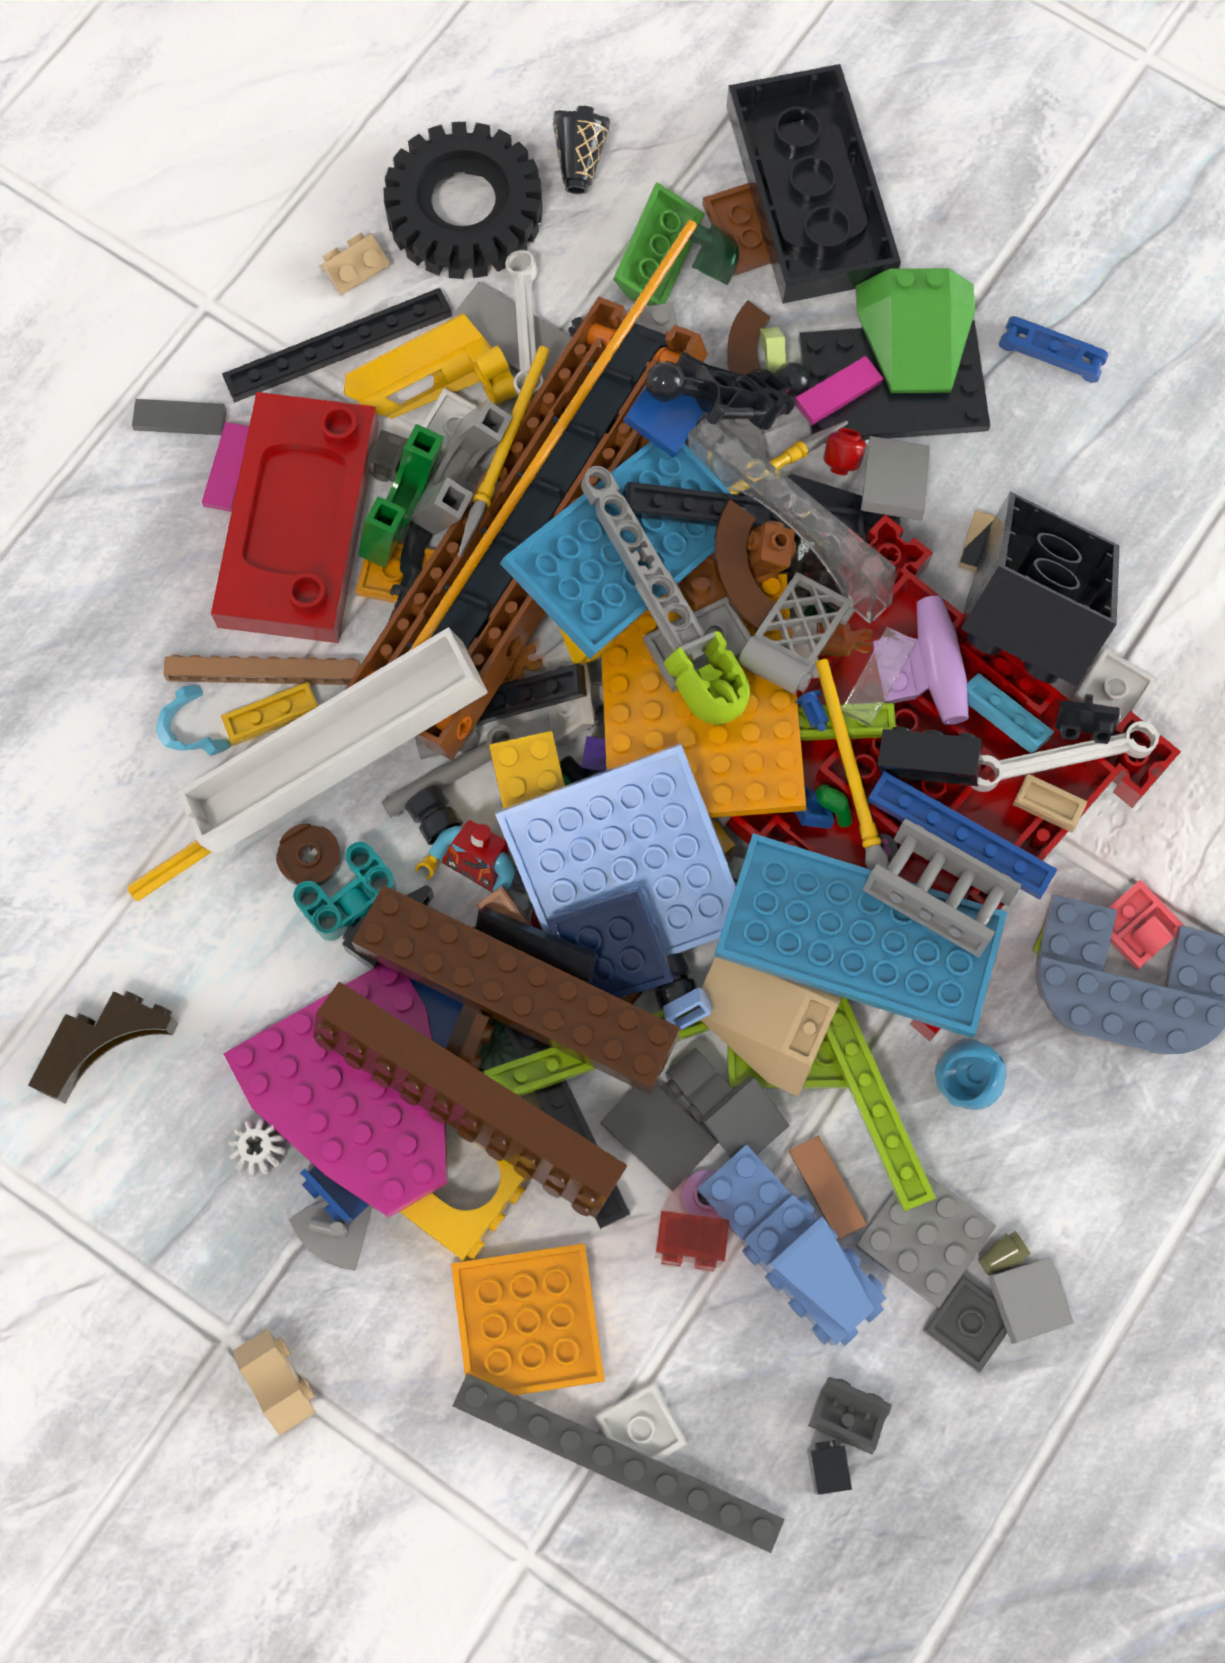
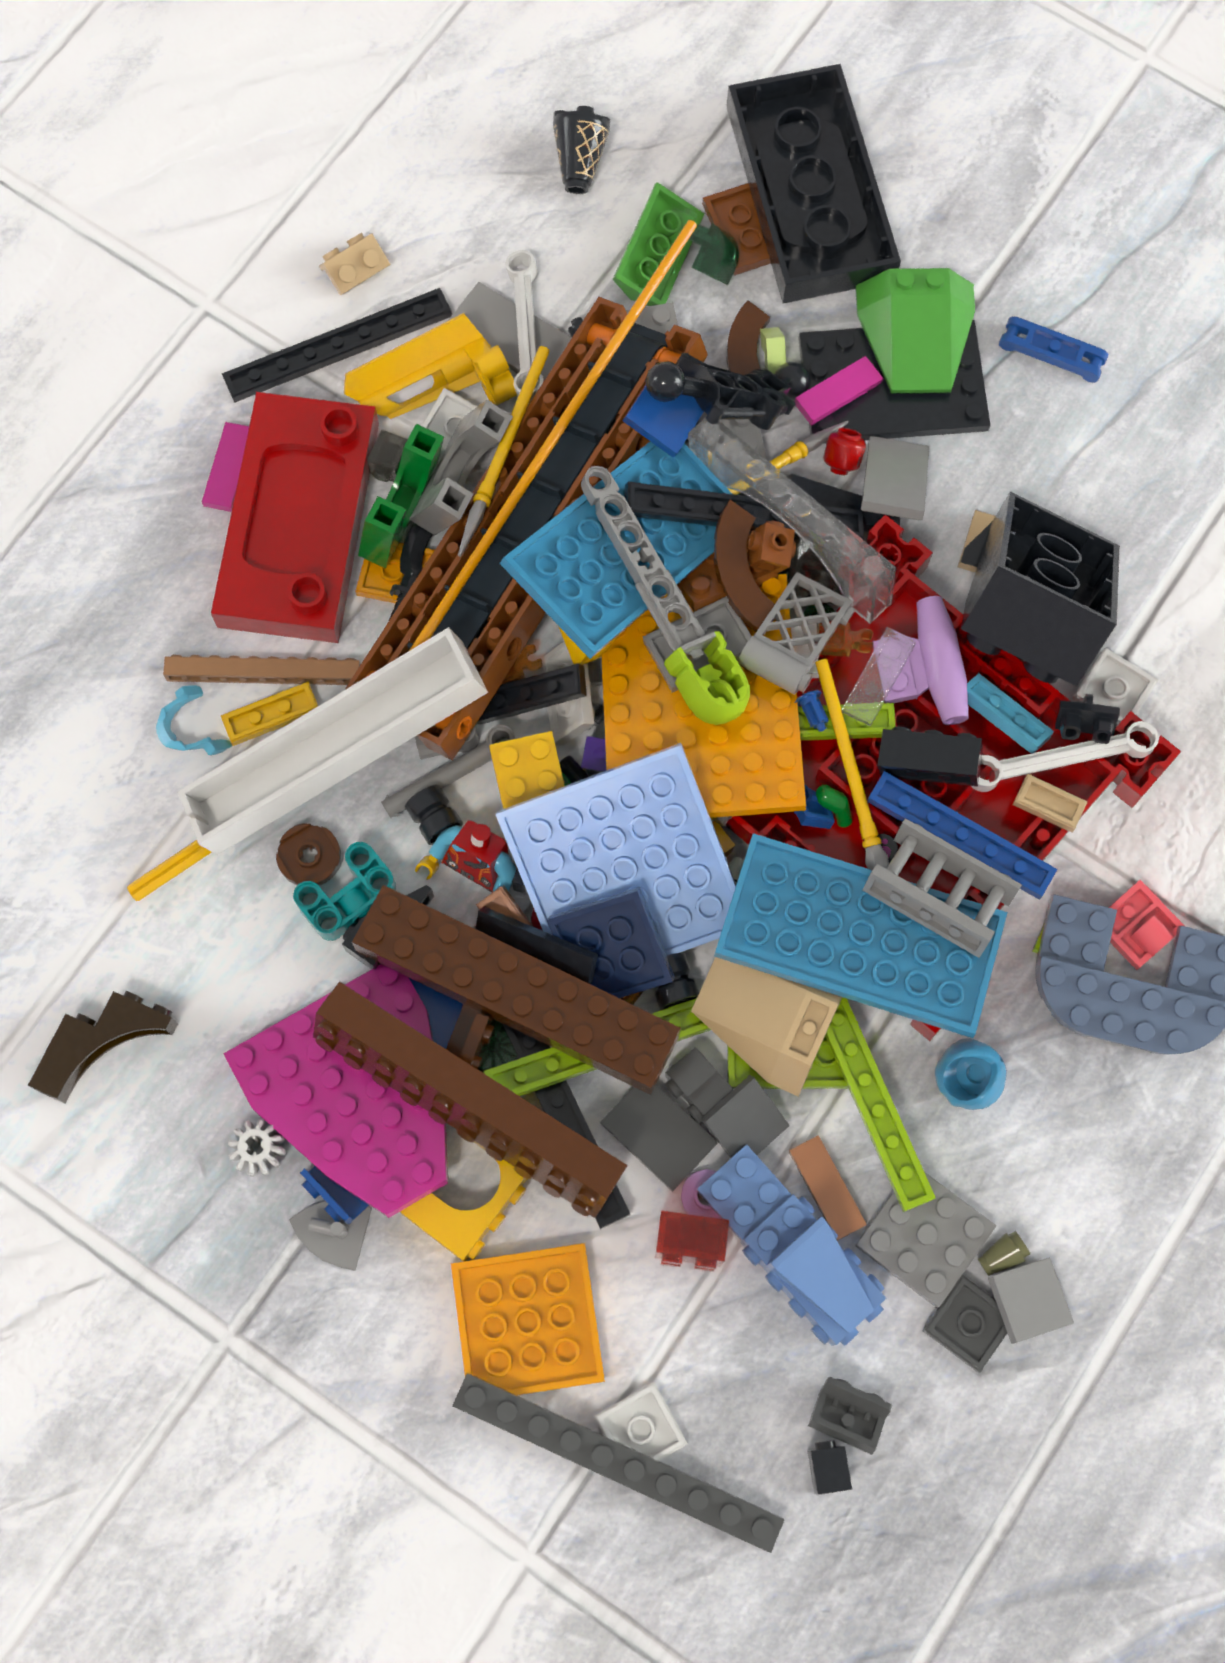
dark grey tile [132,399,226,435] -> none
tan brick [233,1329,316,1436] -> none
black tyre [383,121,543,279] -> none
light blue piece [663,987,714,1030] -> none

